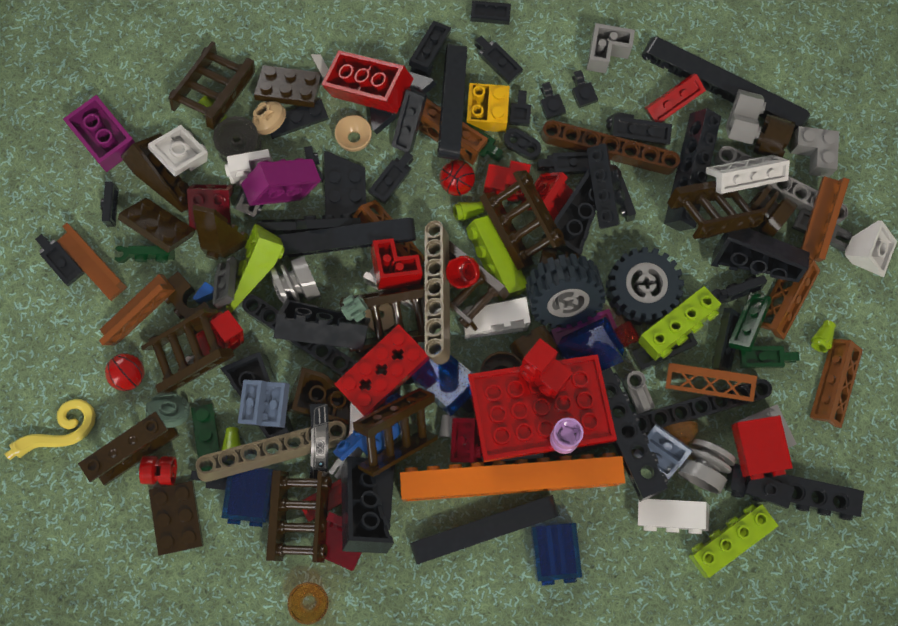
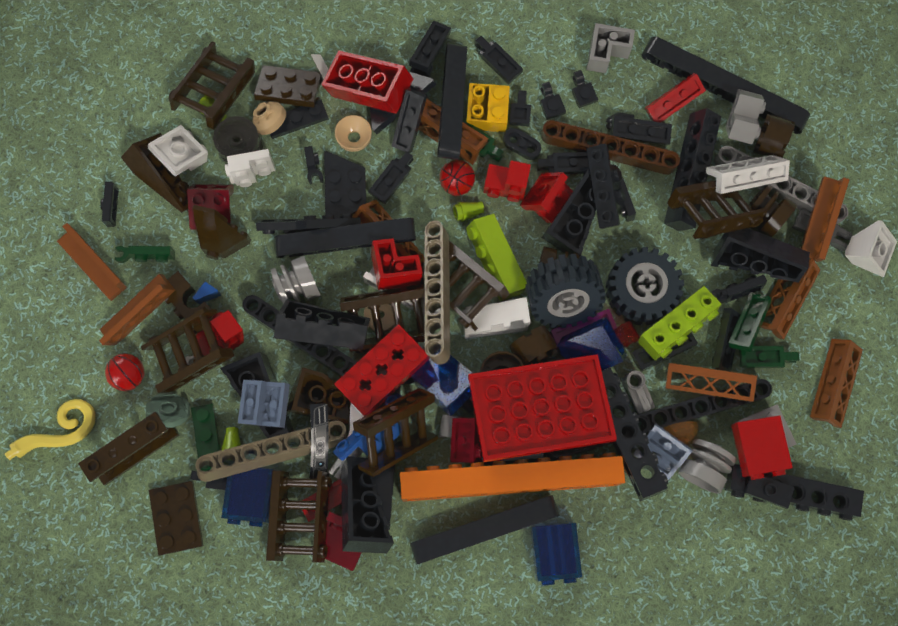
black hinge [35,234,84,286] -> none
magenta brick [63,95,135,172] -> none
dark brown plate [118,198,195,253] -> none
red wheel [139,455,177,485] -> none
dark grey hinge [212,256,238,309] -> none
lime wedge [226,224,285,313] -> none
black brick [233,189,263,217] -> none
magenta brick [241,158,321,206] -> none
clear orange piece [287,582,329,625] -> none
sand green gear [341,294,368,322] -> none
red hair [445,255,480,289] -> none
black plate [470,0,511,25] -> none
dark brown fence [479,170,566,270] -> none
red brick [519,338,573,398] -> none
lavender wheel [550,418,584,454] -> none
white wedge [638,499,710,534] -> none
lime brick [688,503,778,578] -> none
light grey brick [790,126,839,177] -> none
lime cone [811,320,836,353] -> none

